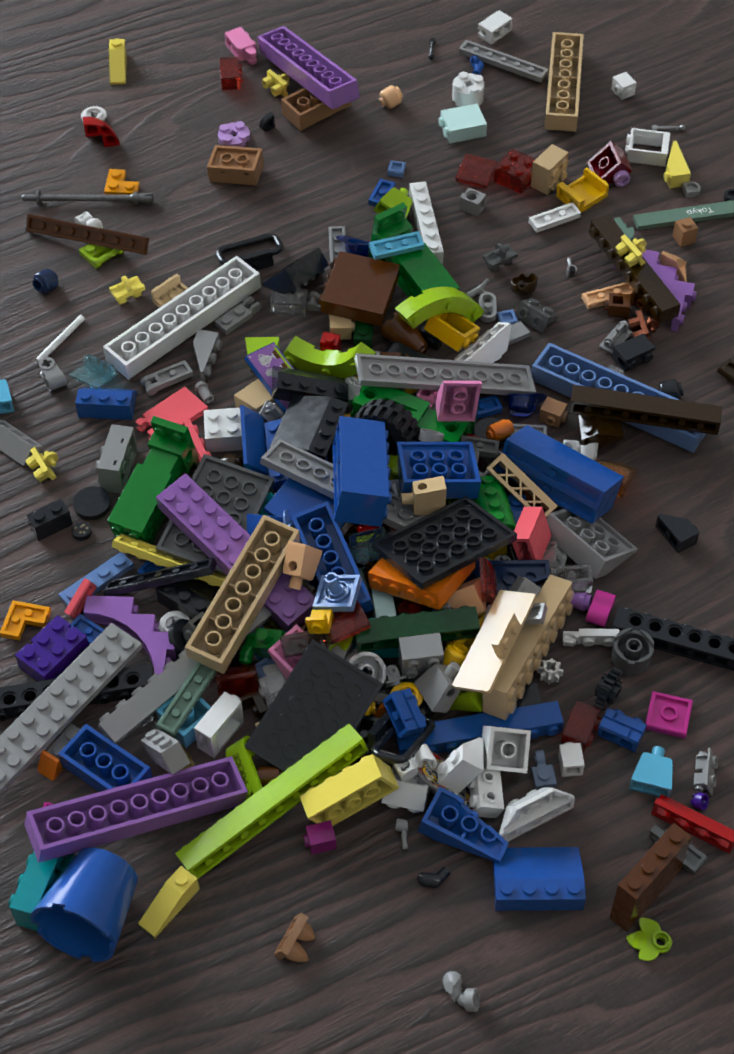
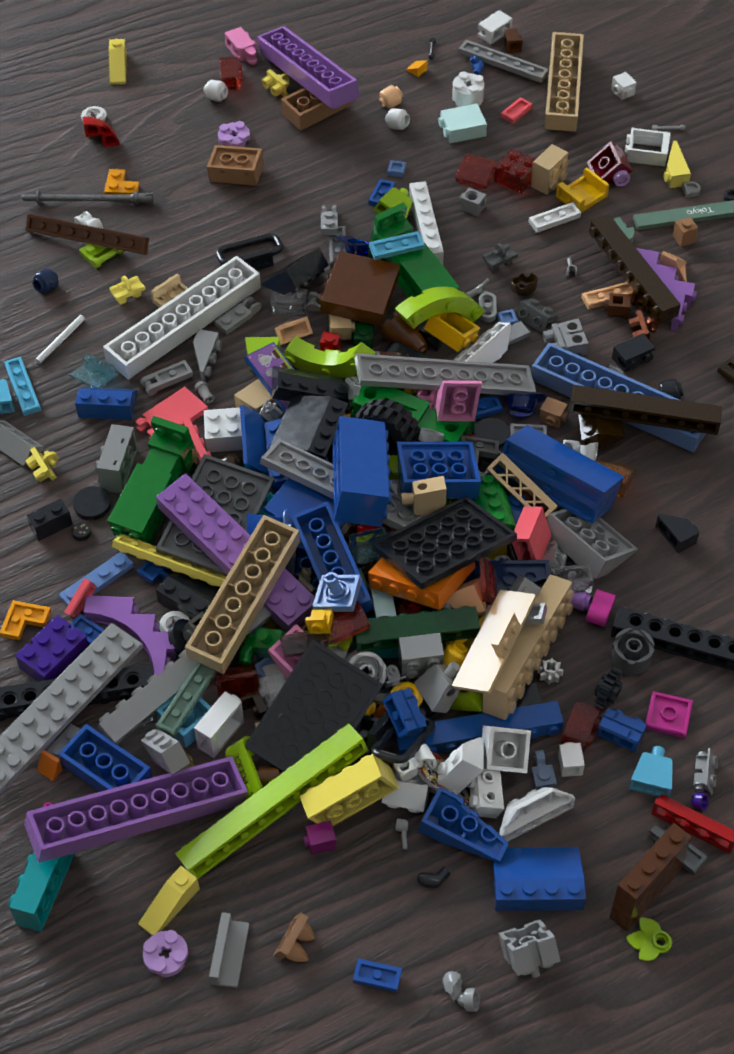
blue cone [31,847,138,962] -> none
light grey piece [39,357,67,392] -> none
black tile [103,558,217,596] -> none
black tile [259,112,275,132] -> none
light nougat torso [283,541,323,590] -> none
orange brick [486,419,514,441] -> none
white hinge [563,629,620,647] -> none
light grey hinge [599,321,632,354] -> none
light yellow hips [615,234,647,267] -> none
none -> medium azure tile [4,357,41,416]
none -> lavender plate [143,930,189,977]
none -> white head [204,80,228,102]
none -> light grey panel [209,912,249,988]
none -> light nougat slope [275,317,313,345]
none -> light grey hinge [321,205,338,235]
none -> blue plate [353,958,402,993]
none -> white head [385,108,410,130]
none -> light orange slope [406,60,428,77]
none -> light grey brick [498,920,561,978]
none -> coral tile [501,97,533,124]
none -> reddish brown brick [504,28,523,53]
none -> light grey hips [543,318,588,356]

